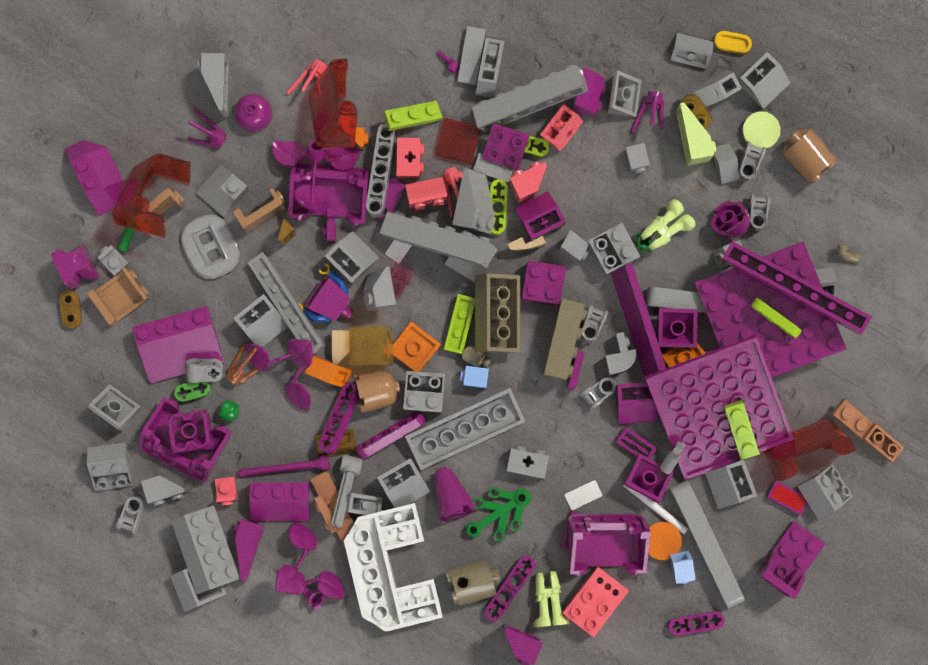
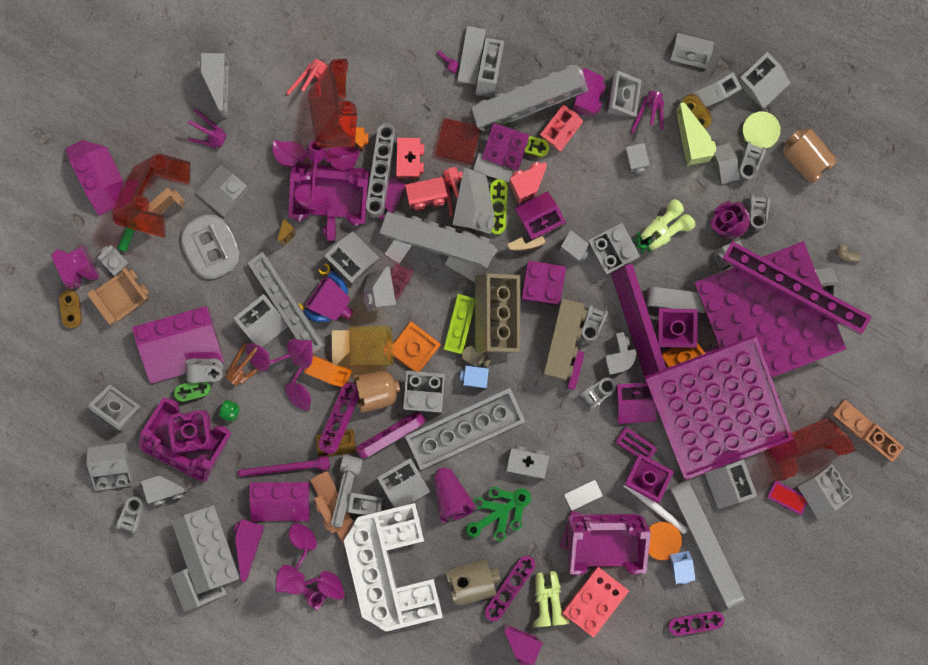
coral bracket [215,477,237,506] -> none
medium nougat panel [233,188,286,233] -> none
magenta cylinder [234,93,273,132] -> none
lime plate [383,101,443,131] -> none
light grey bar [660,441,685,474] -> none
yellow tile [714,31,752,55] -> none
lime plate [724,400,760,460] -> none
lime beam [750,298,802,339] -> none
magenta bracket [756,521,825,599] -> none

